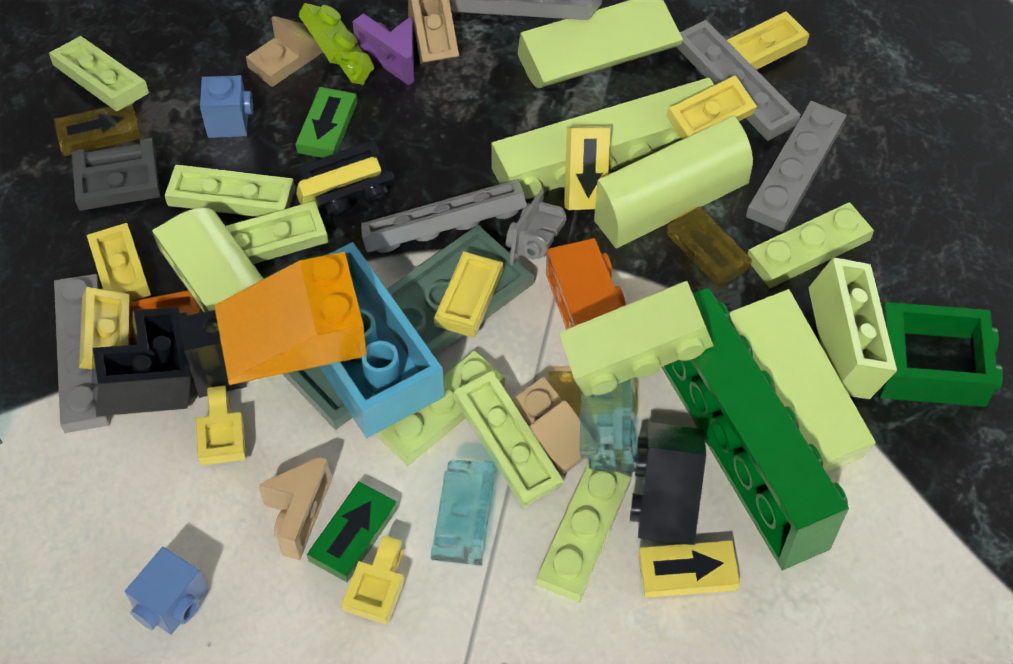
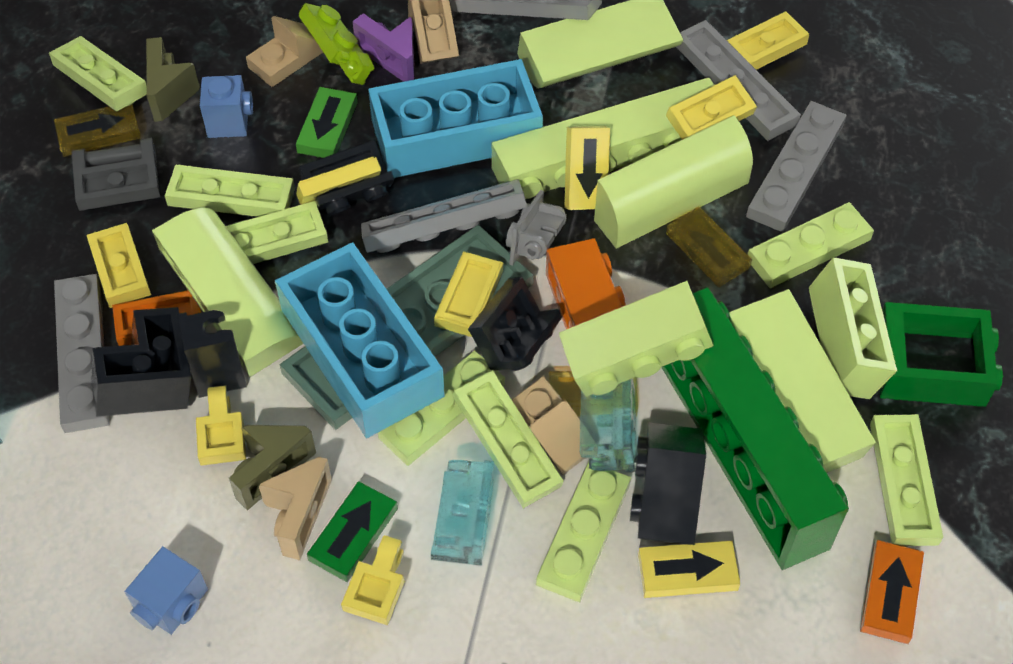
light yellow plate [79,287,130,370] -> none
light orange slope [214,252,367,385] -> none
none -> olive slope [146,37,199,122]
none -> olive slope [229,425,316,510]
none -> medium azure brick [368,59,543,178]
none -> black bracket [468,276,563,371]
none -> orange tile [860,540,924,644]
none -> yellowish green plate [870,414,943,546]

